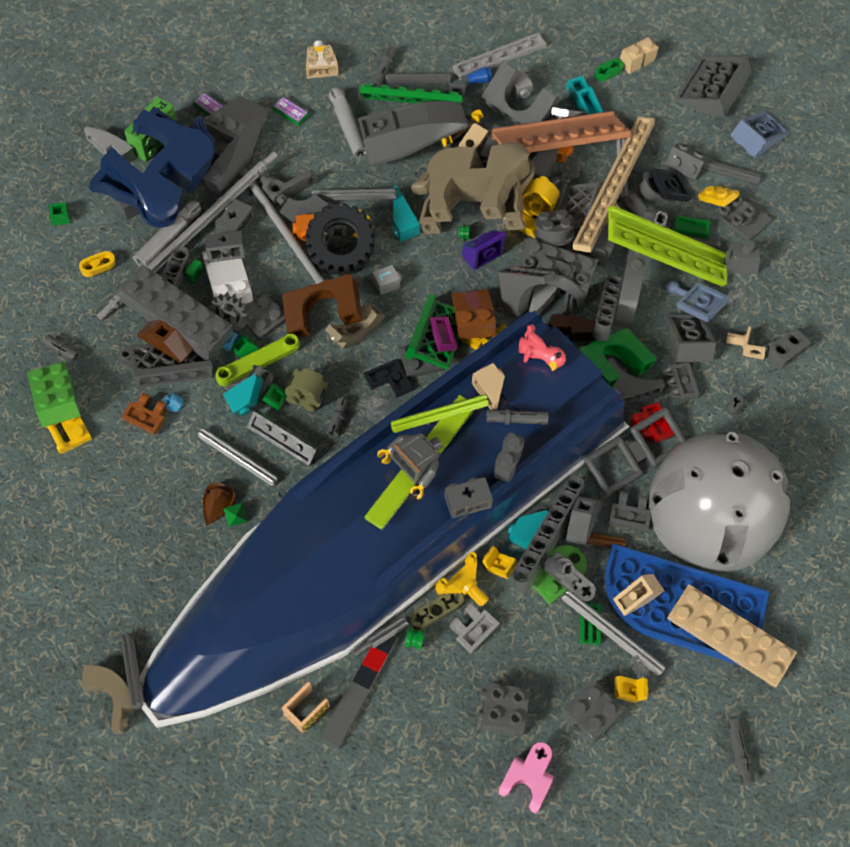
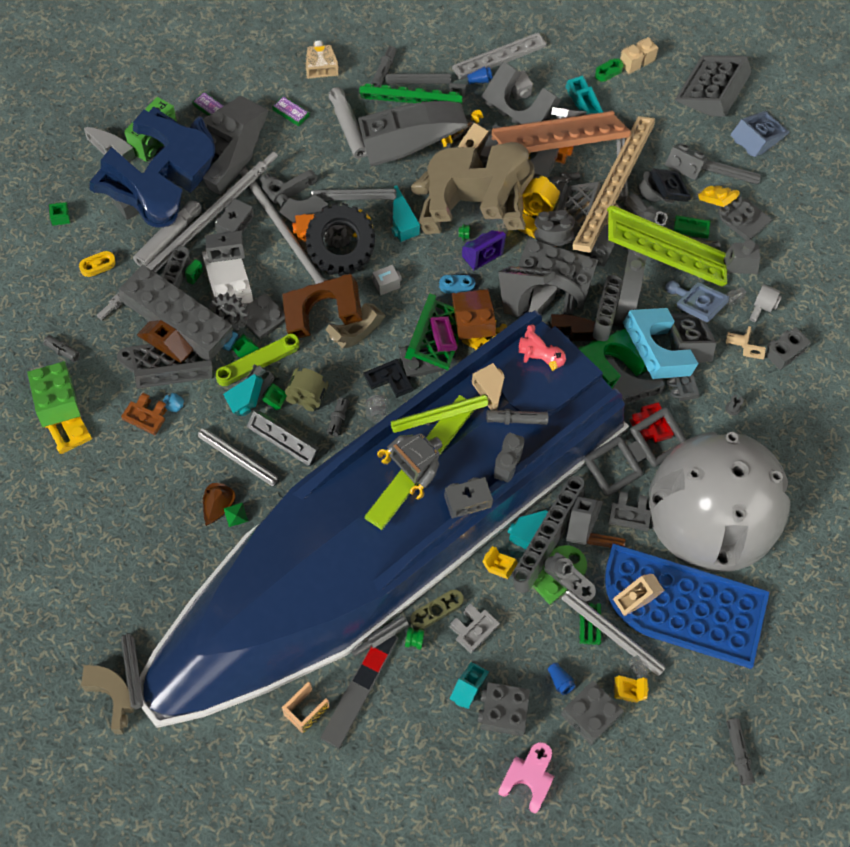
yellow axle [435,552,489,606] -> none
tan plate [667,584,797,688] -> none
none -> dark azure plate [439,275,475,294]
none -> teal slope [450,662,489,709]
none -> blue cone [547,663,576,695]
none -> medium azure arch [623,308,698,379]
none -> light grey piece [749,284,782,322]

